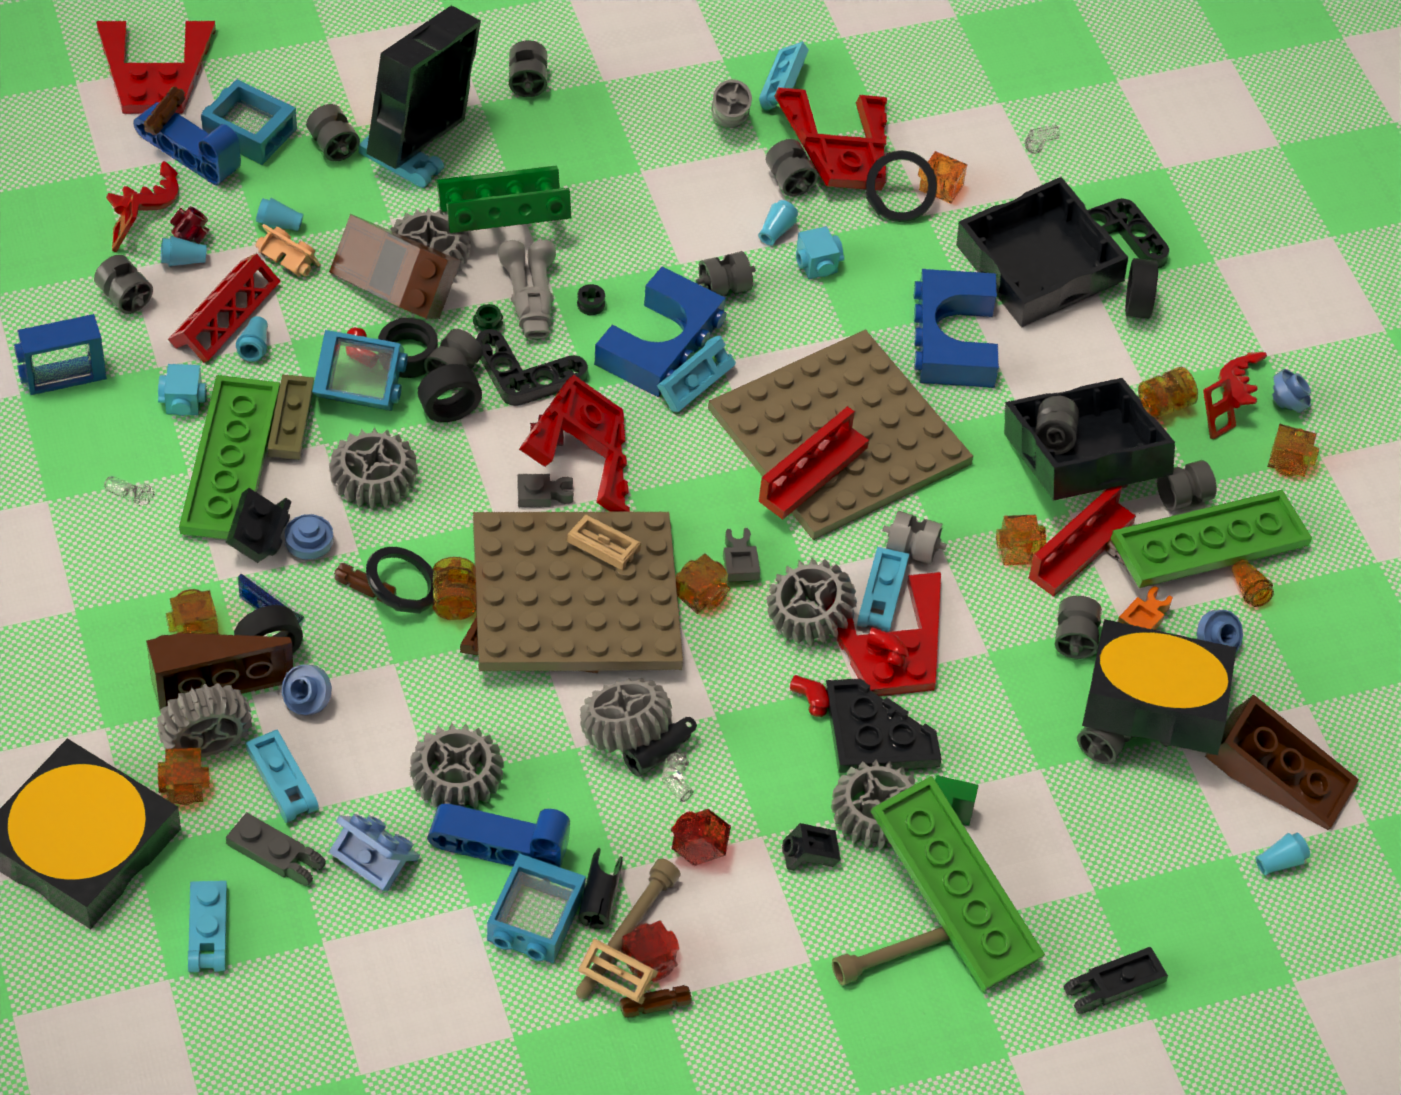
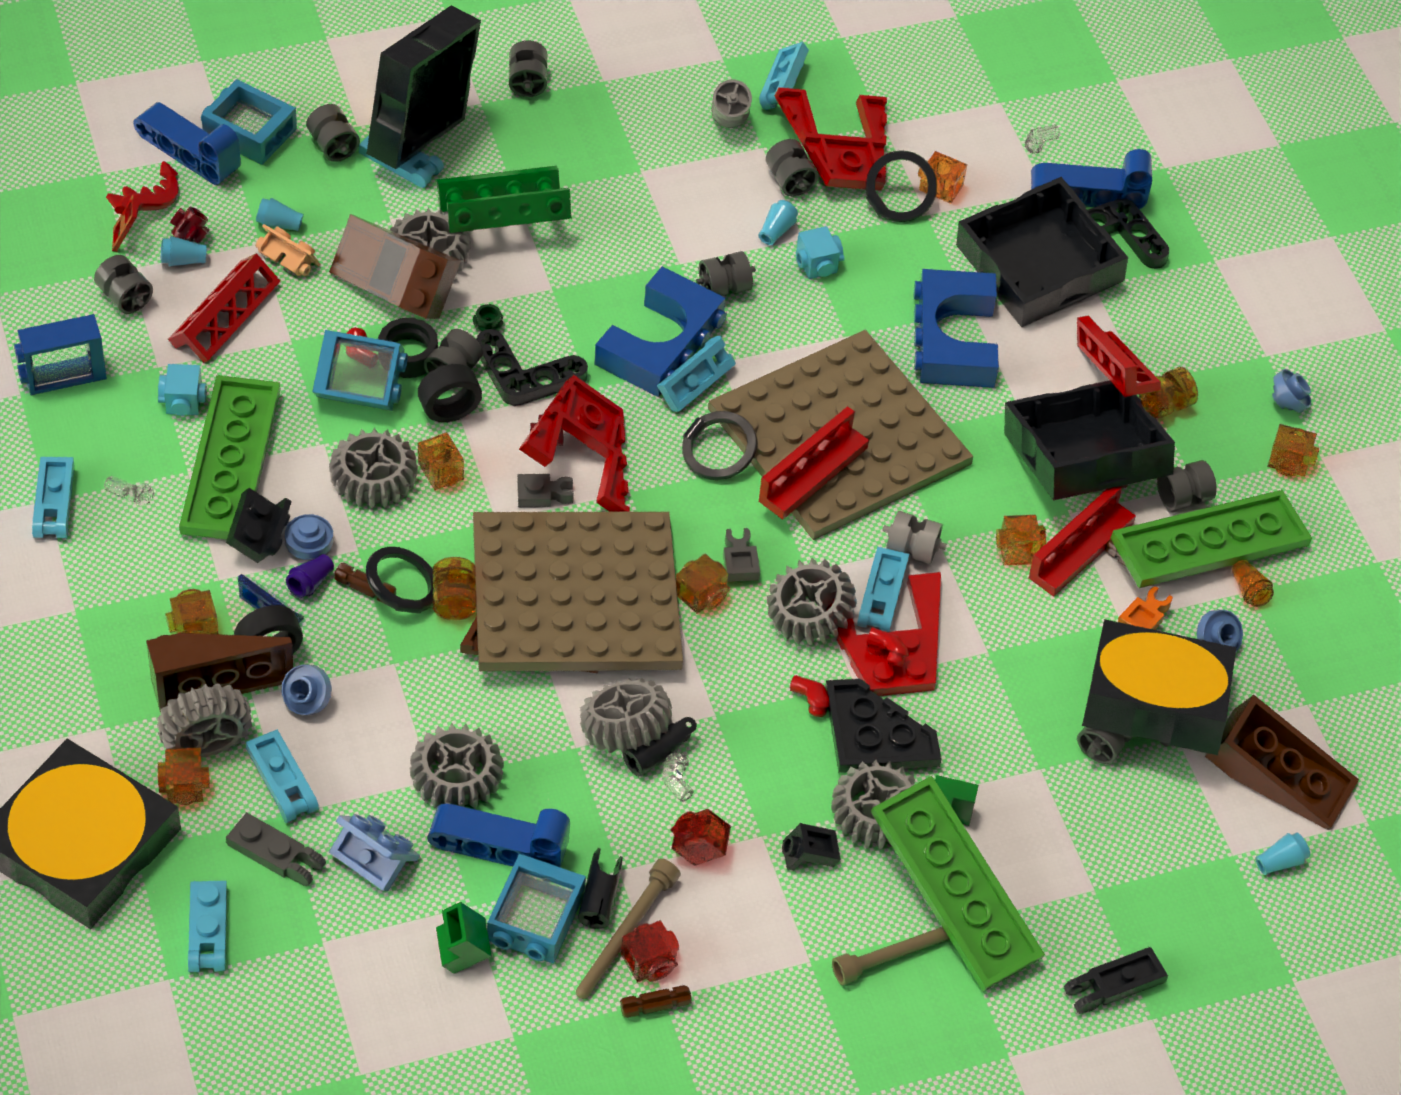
red wing [96,21,216,114] -> none
reddish brown axle [144,87,185,135] -> none
medium azure cone [236,316,268,362] -> none
olive plate [268,374,314,460] -> none
light grey piece [498,239,556,339] -> none
tan tile [567,514,641,571] -> none
black bush [577,284,605,315] -> none
tan tile [578,939,658,1004] -> none
dark grey wheel [1035,396,1079,455] -> none
dark grey wheel [1055,596,1102,659] -> none
black tyre [1125,258,1158,319] -> none
red piece [1203,352,1267,439] -> none
none -> medium azure plate [32,457,75,538]
none -> dark purple cone [286,554,334,598]
none -> clear orange brick [418,432,464,491]
none -> green piece [436,902,492,974]
none -> black piece [682,411,757,480]
none -> blue beam [1031,149,1152,209]
none -> red fence [1077,315,1161,397]

